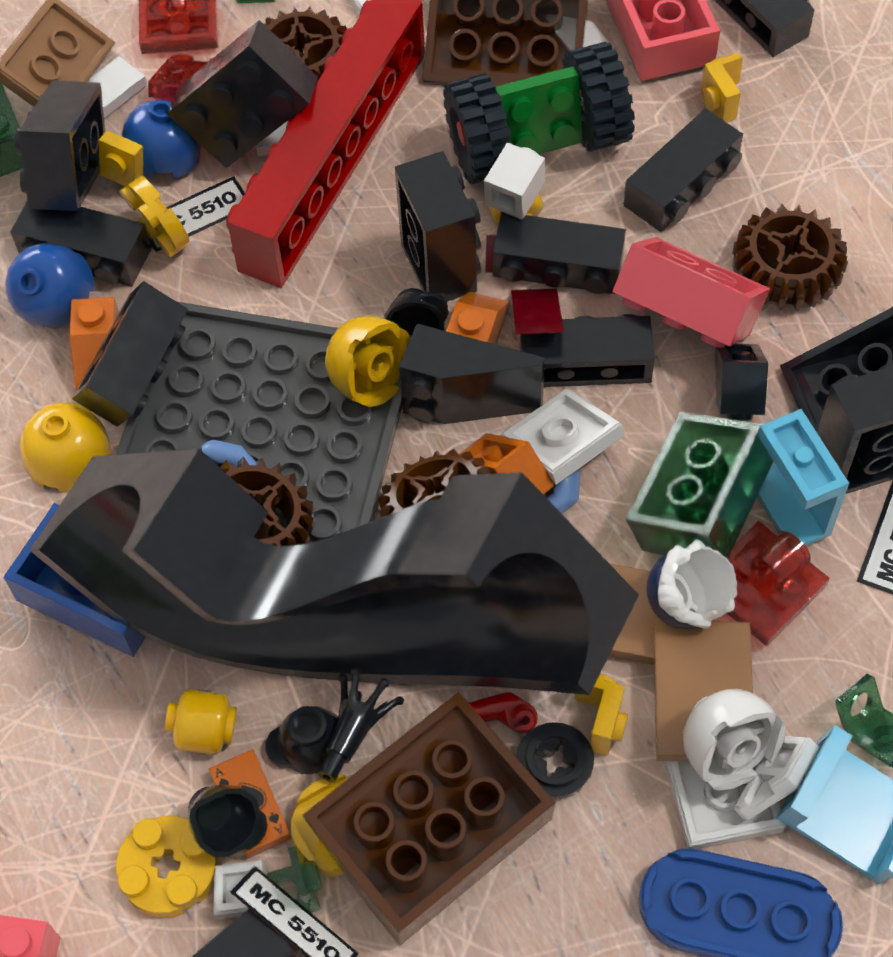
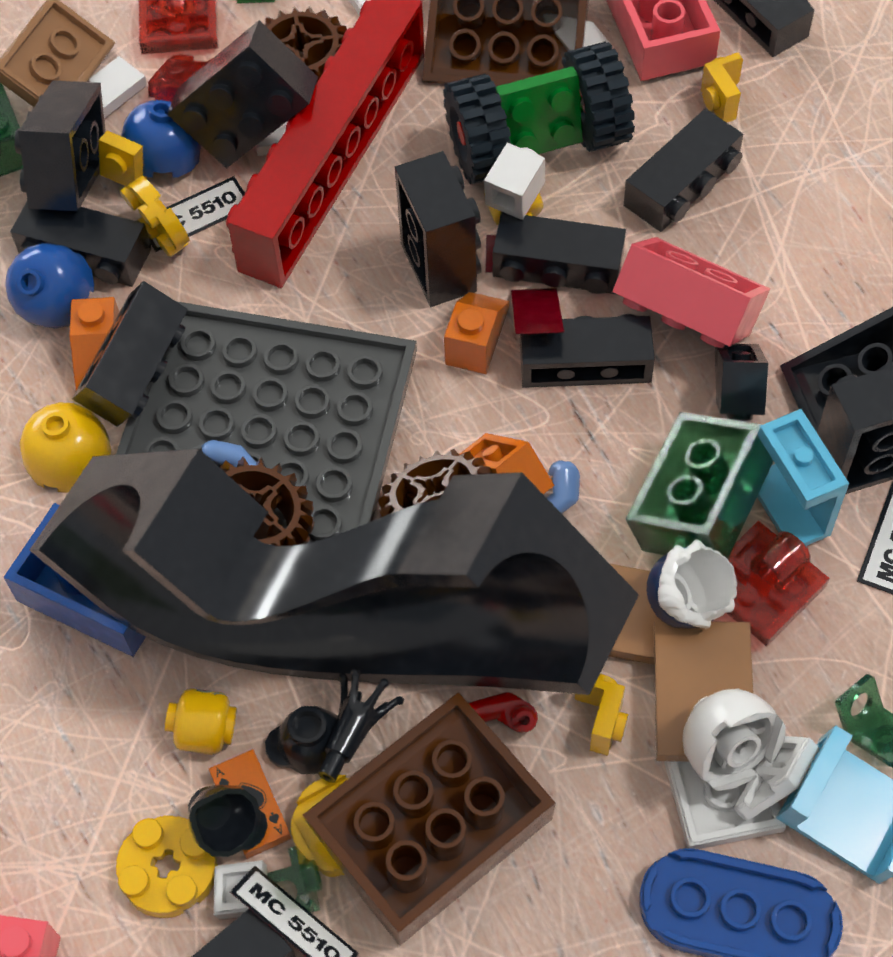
yellow cylinder [325,315,411,407] -> none
black piece [384,288,449,338] -> none
black slope [399,324,545,424] -> none
white tile [500,388,625,485] -> none
black gear [516,722,594,800] -> none
reddish brown gear [732,204,848,312] -> none

